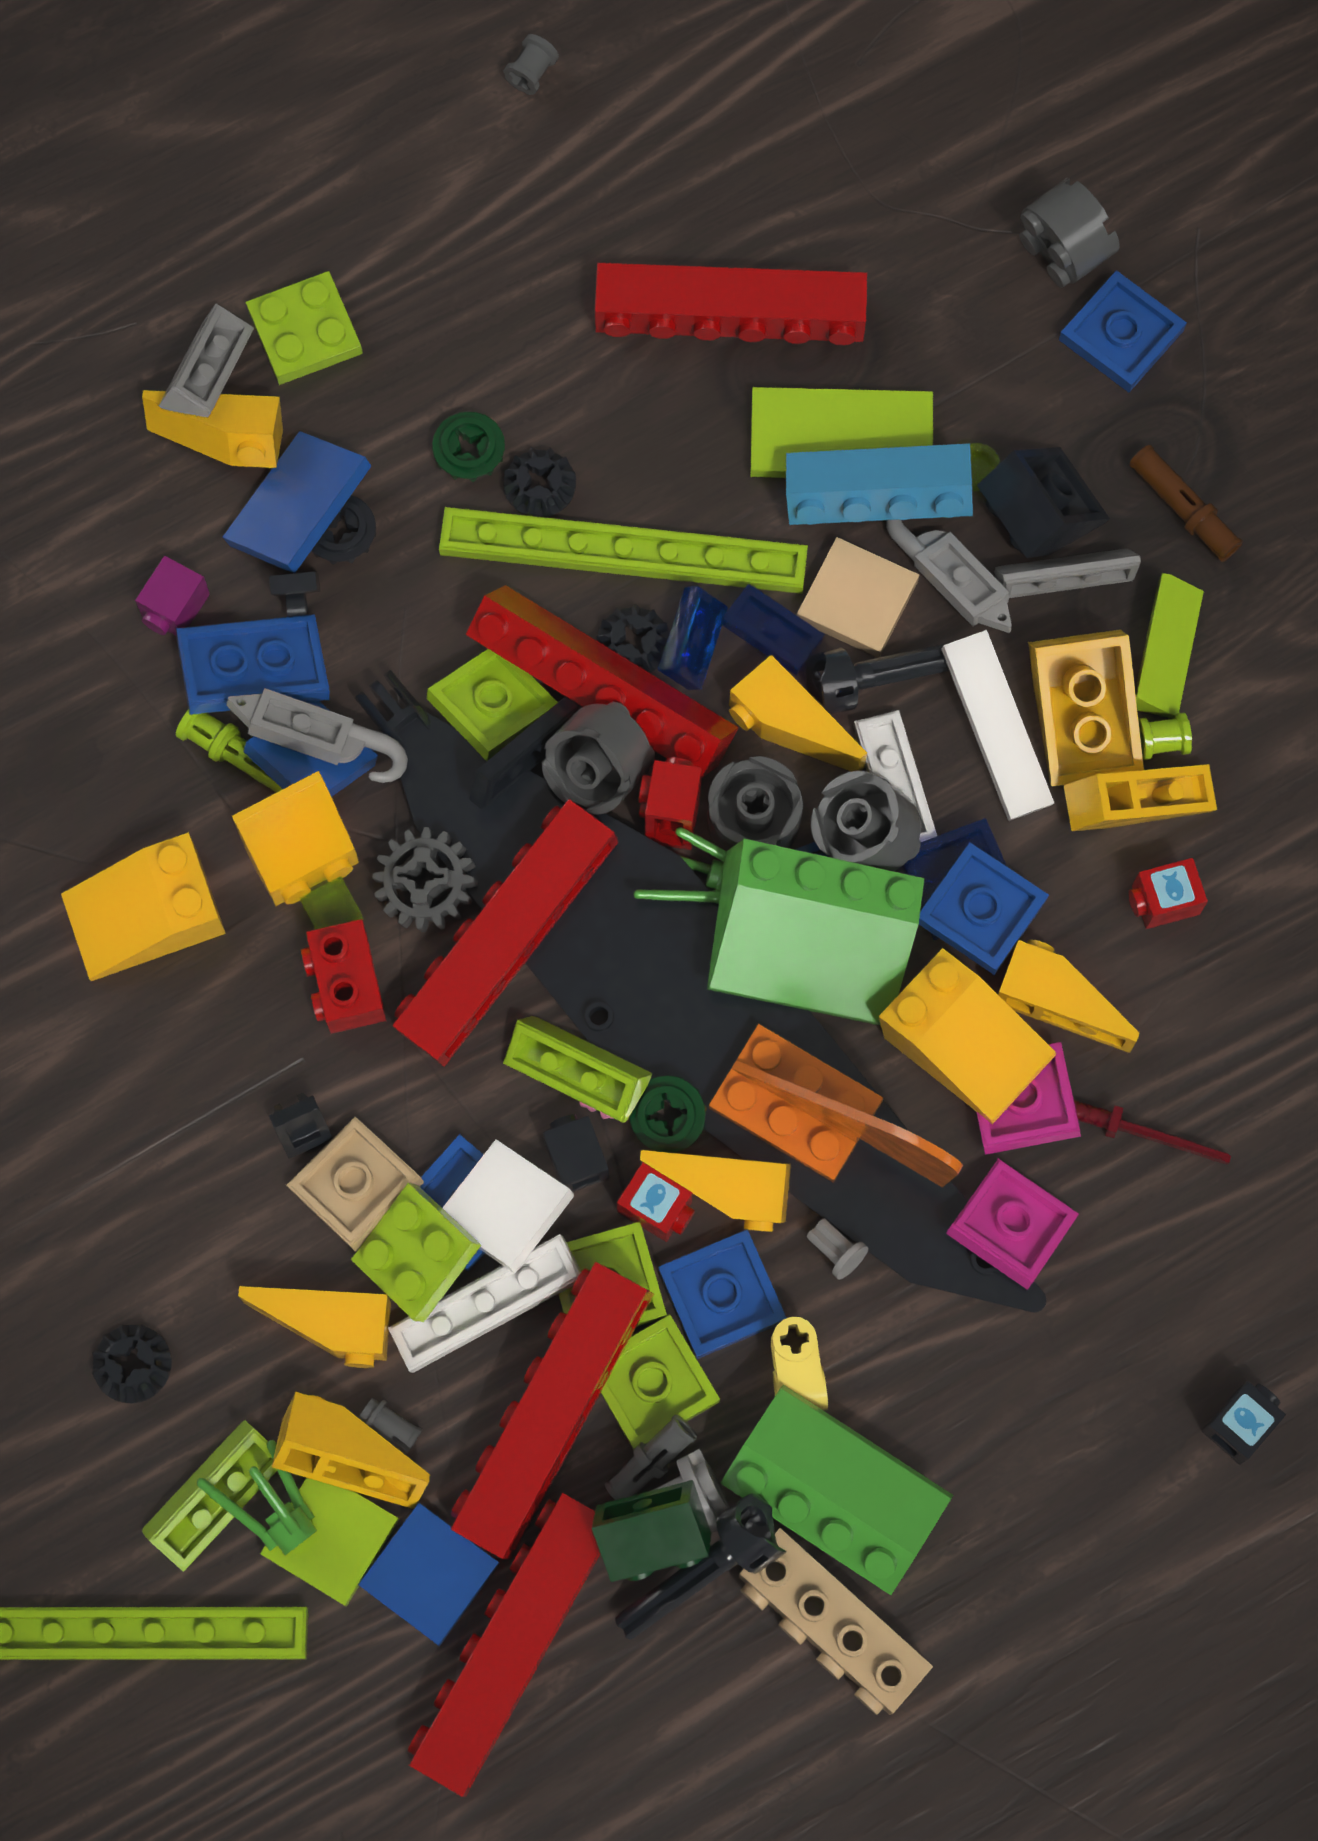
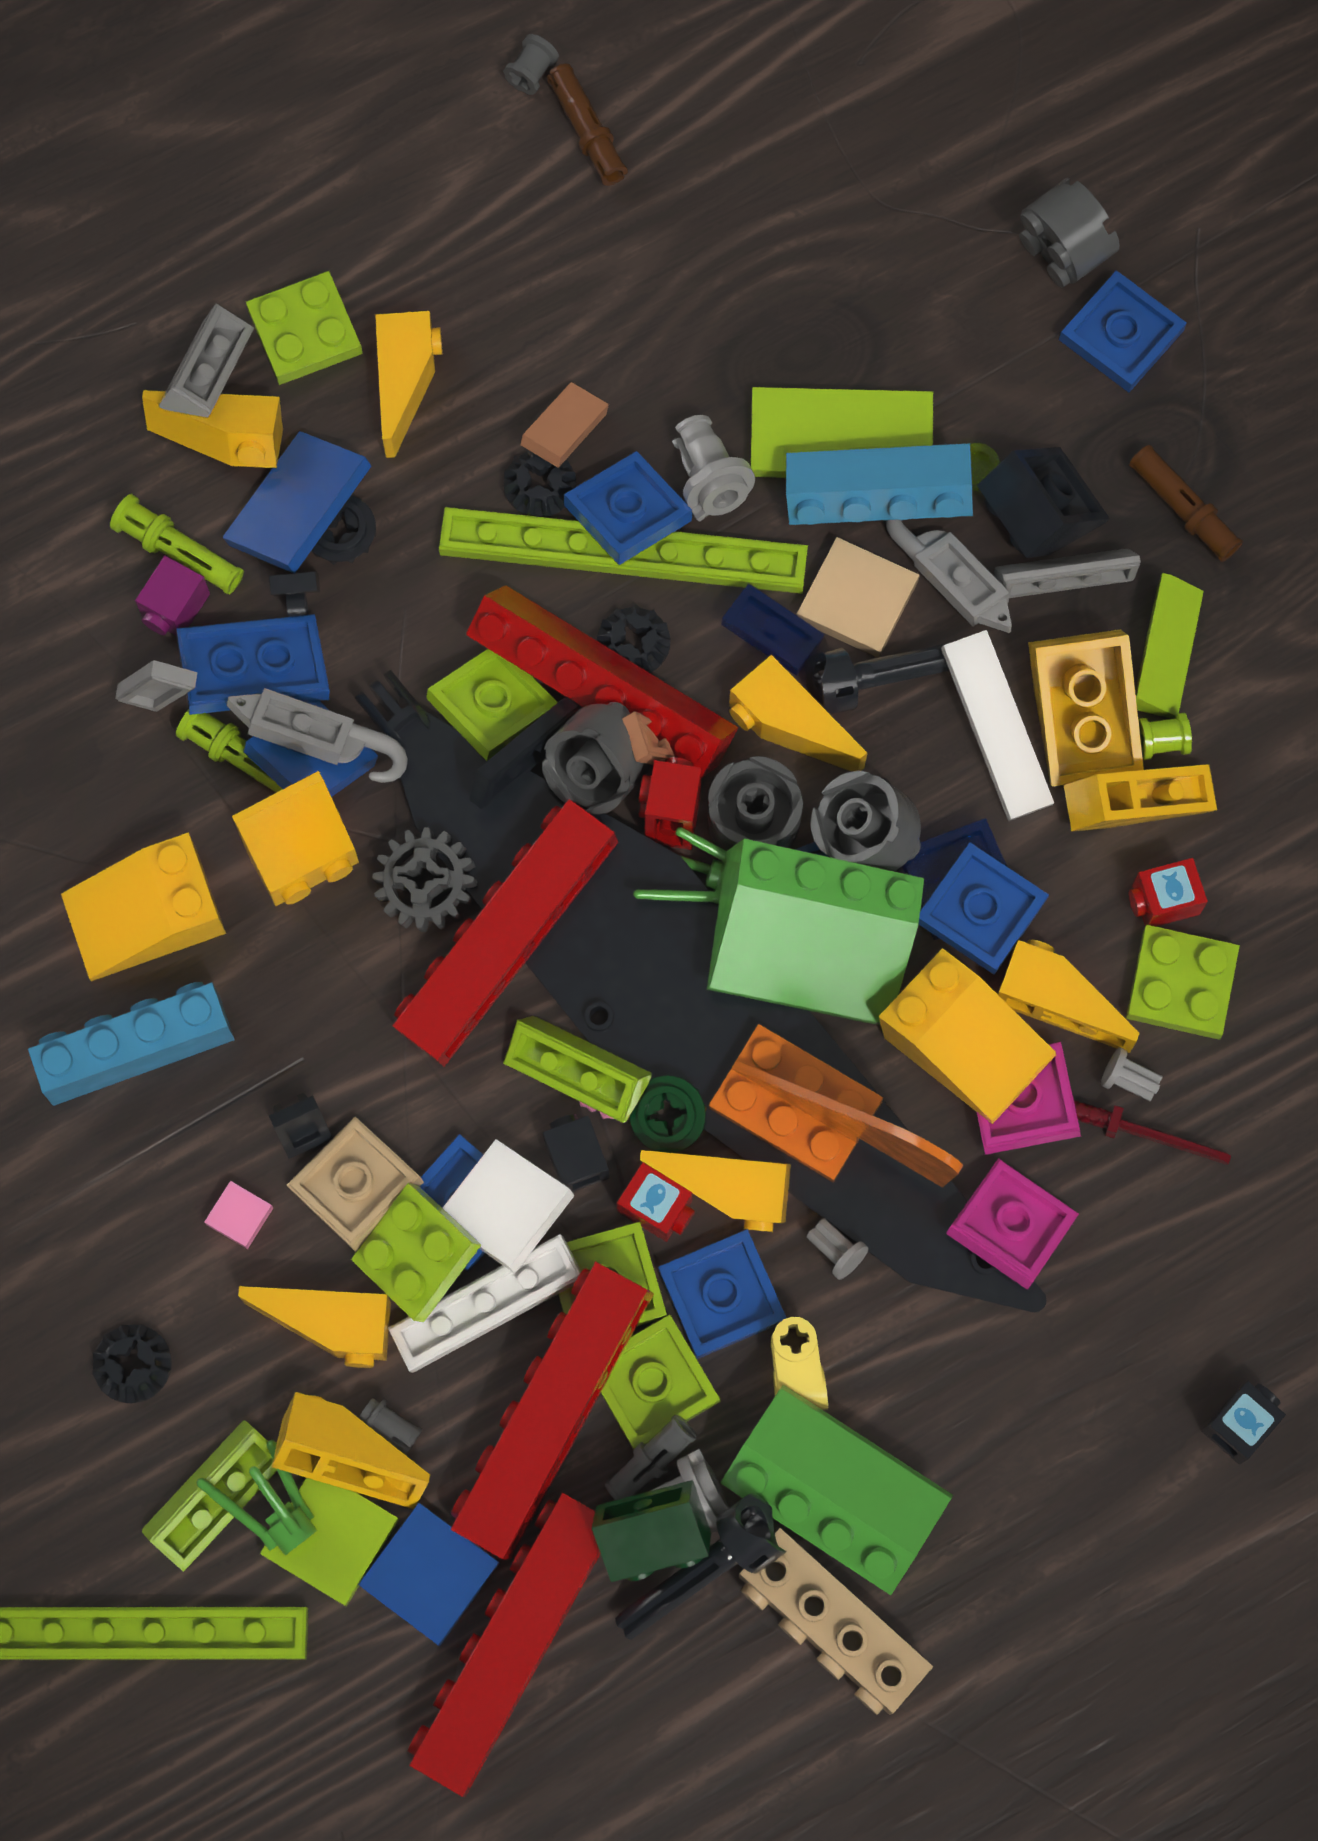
clear neon green tile [299,876,364,930] -> none
red brick [301,919,387,1034] -> none
dark green gear [432,412,505,482] -> none
red brick [595,263,867,345] -> none
clear blue plate [658,586,728,690] -> none
white tile [853,710,938,848] -> none
none -> dark azure brick [28,982,235,1106]
none -> lime pin [110,494,244,595]
none -> light grey tile [115,660,198,712]
none -> bright pink tile [205,1181,273,1249]
none -> yellow slope [375,311,443,458]
none -> nougat tile [521,382,609,468]
none -> reddish brown pin [546,63,628,186]
none -> blue tile [564,451,692,565]
none -> nougat tile [622,712,675,765]
none -> light grey piece [672,415,755,521]
none -> light grey piece [1101,1047,1163,1102]
none -> lime plate [1126,925,1240,1040]

